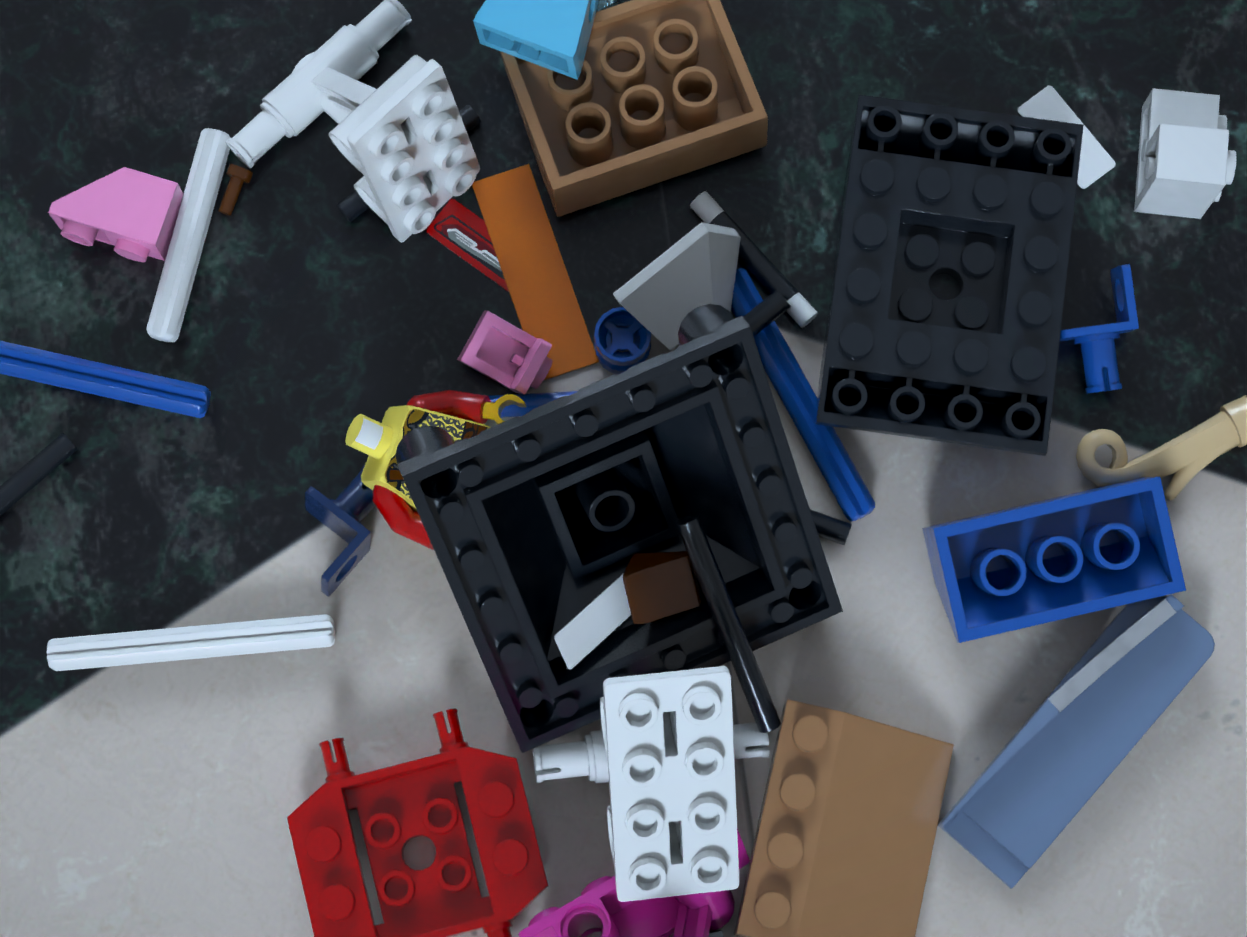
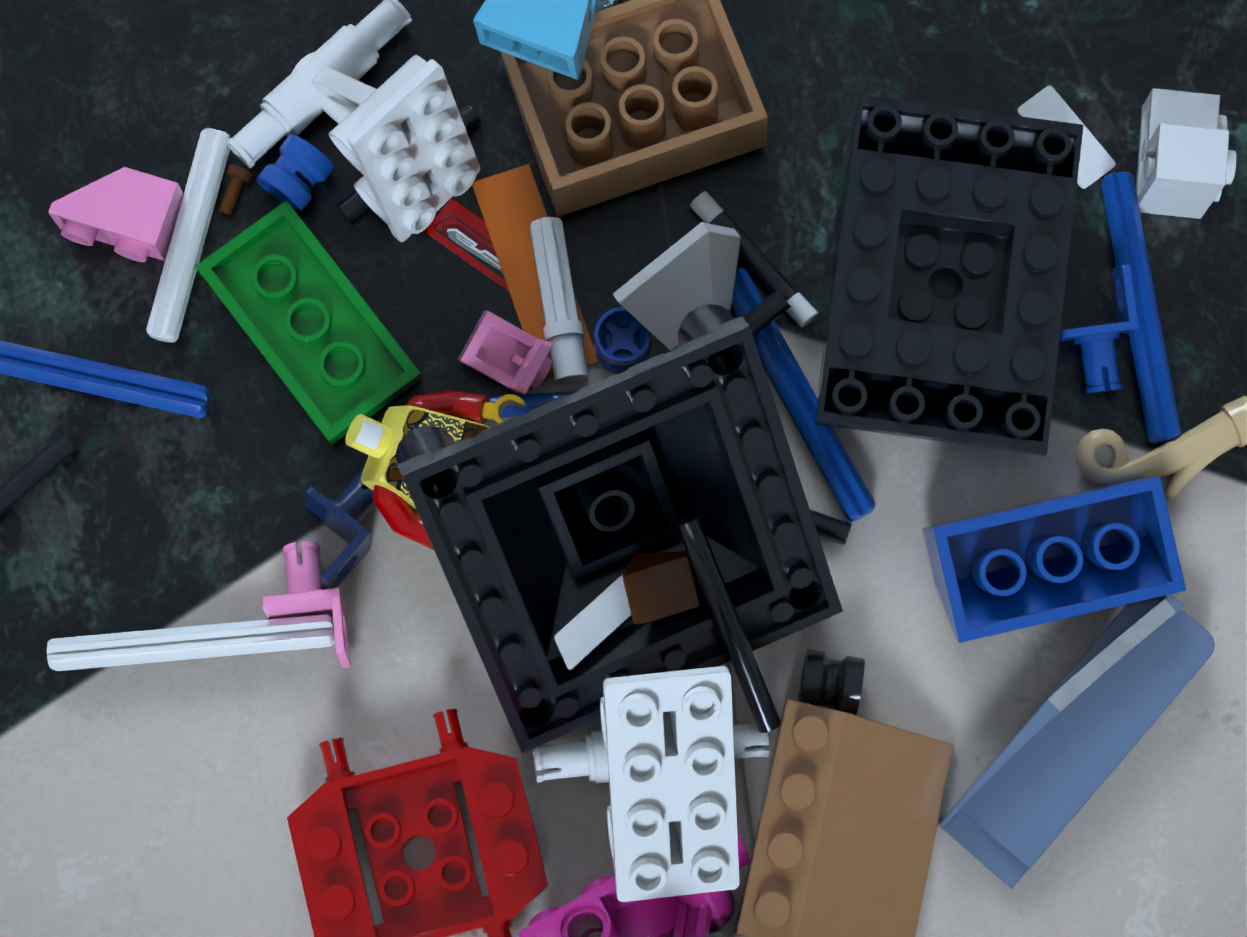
none -> green plate [195,200,422,446]
none -> blue wheel [256,134,334,213]
none -> bright pink bracket [262,541,351,668]
none -> white axle [530,216,588,384]
none -> black wheel [798,649,865,715]
none -> blue axle [1101,172,1181,444]

